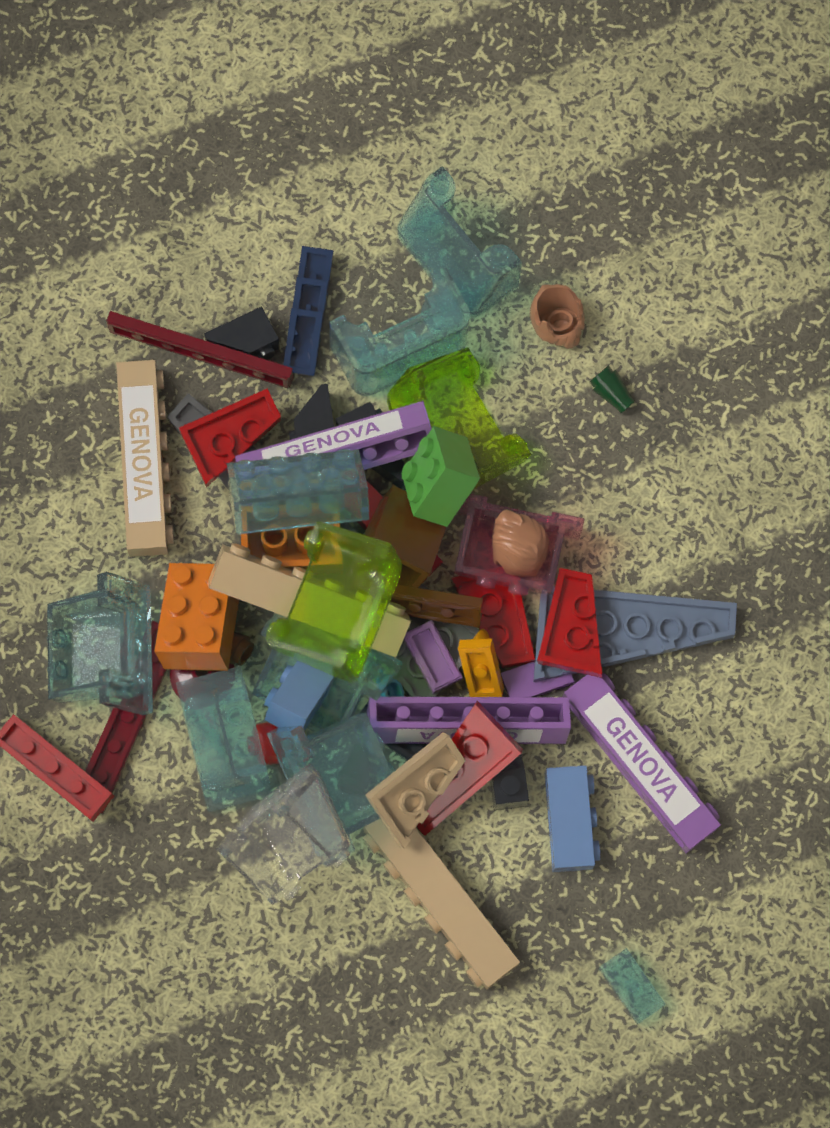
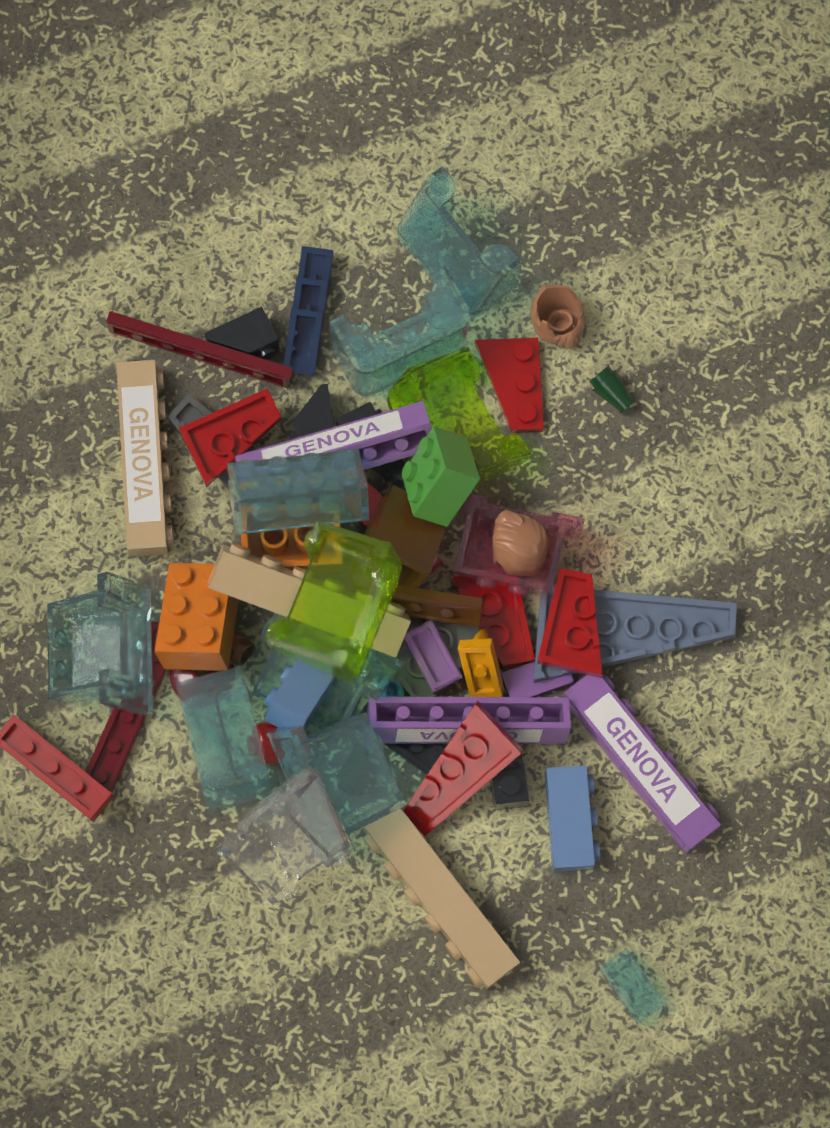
tan wing [365,732,465,849] -> none
none -> red wing [474,337,544,433]

